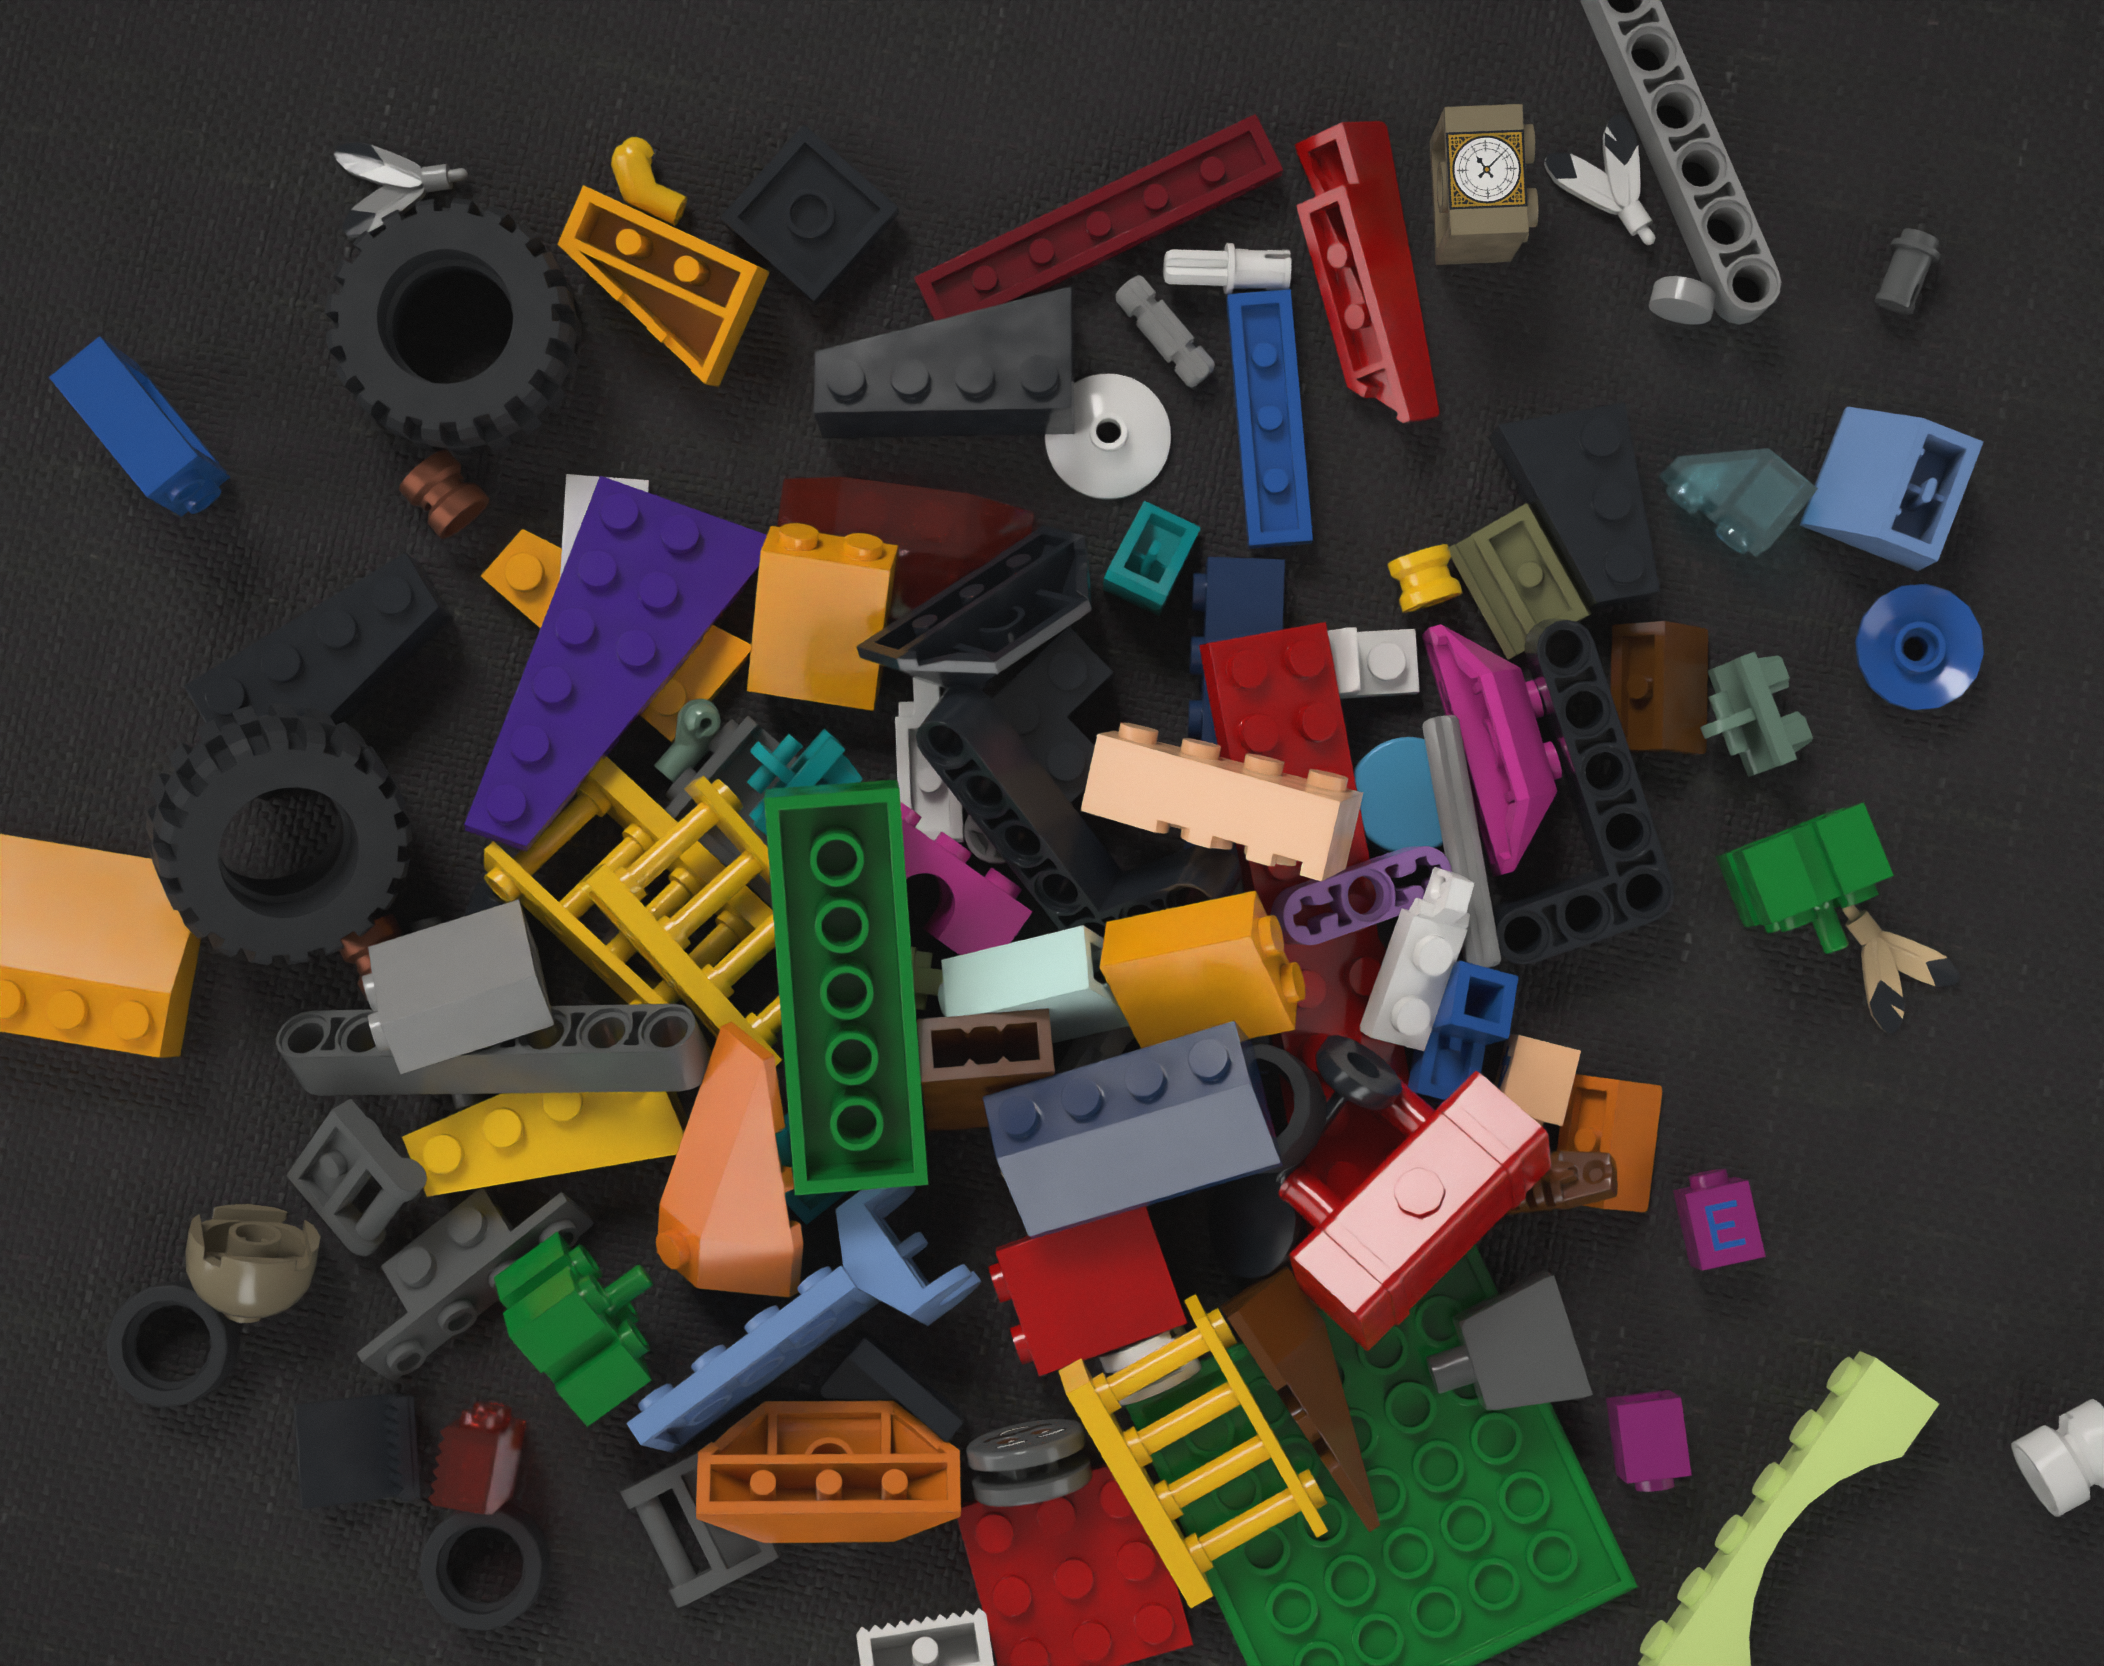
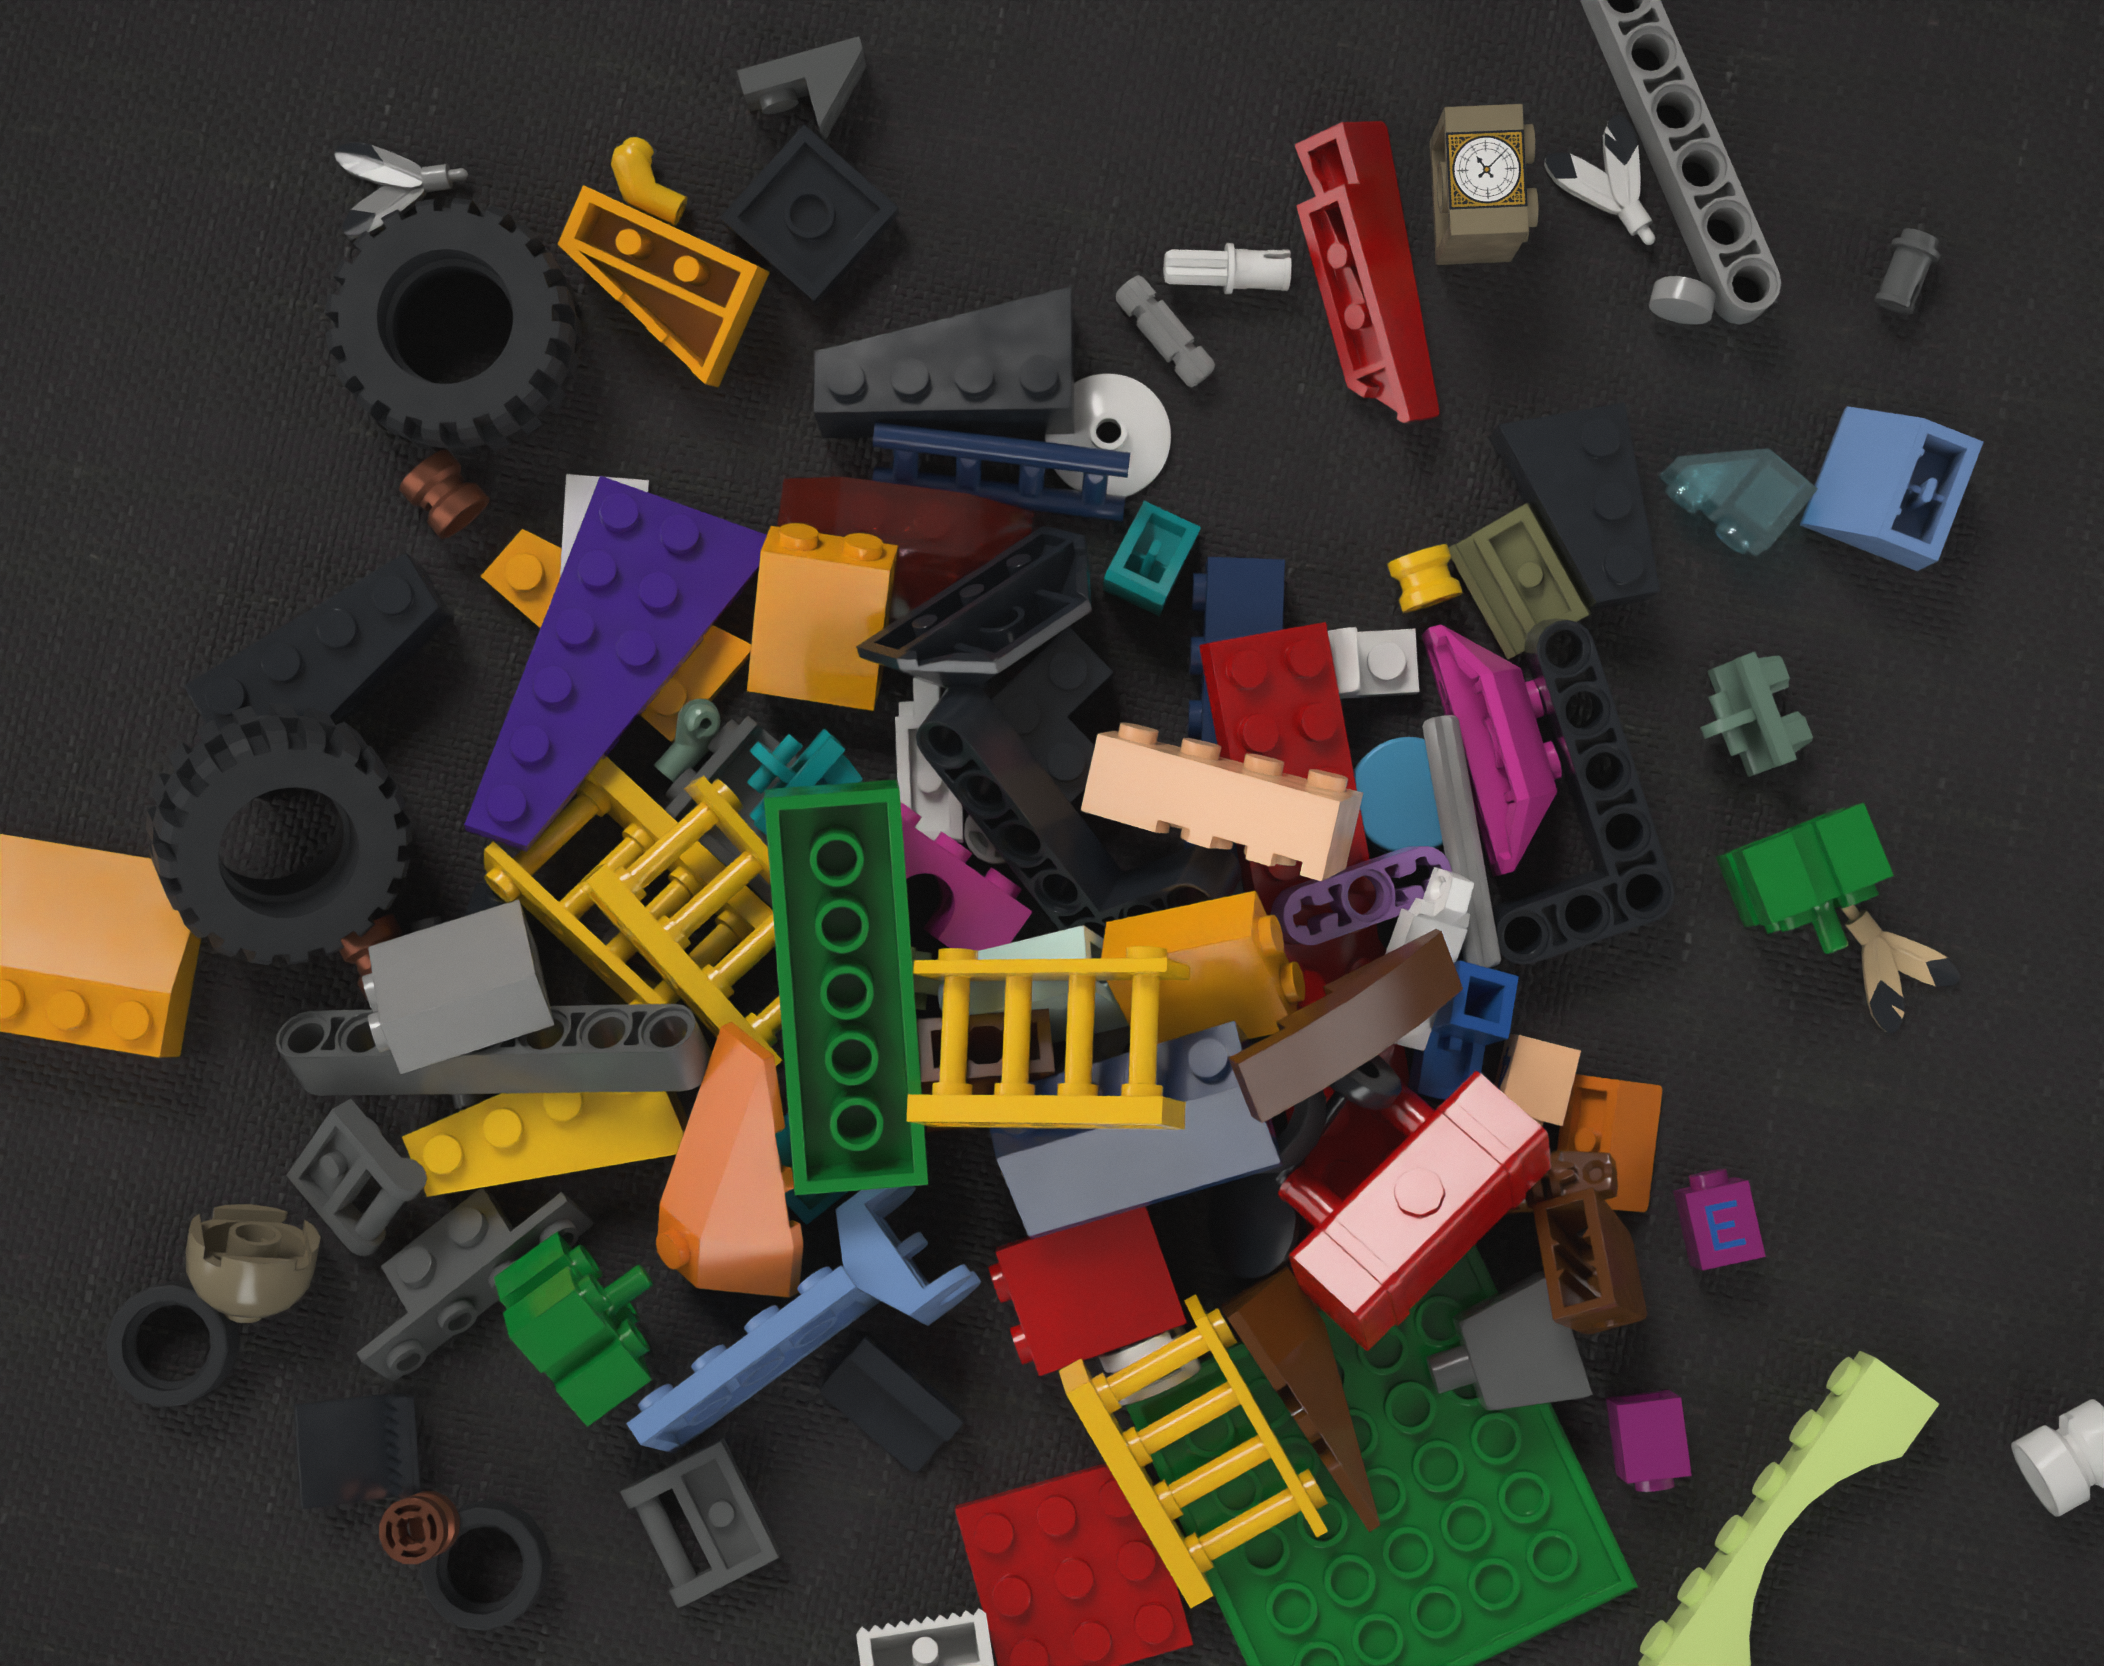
blue window [49,336,230,517] -> none
clear red brick [428,1401,526,1515] -> none
orange wedge [696,1401,961,1543] -> none
dark red plate [914,114,1283,321] -> none
dark grey head [966,1419,1093,1507] -> none
blue plate [1226,289,1313,549] -> none
reddish brown panel [1611,621,1708,755] -> none
blue dish [1855,584,1984,711] -> none
none -> copper wheel [379,1491,460,1564]
none -> dark grey slope [737,36,866,141]
none -> dark blue bar [872,422,1131,522]
none -> yellow fence [906,946,1190,1130]
none -> reddish brown slope [1228,929,1463,1123]
none -> reddish brown torso [1532,1187,1647,1334]

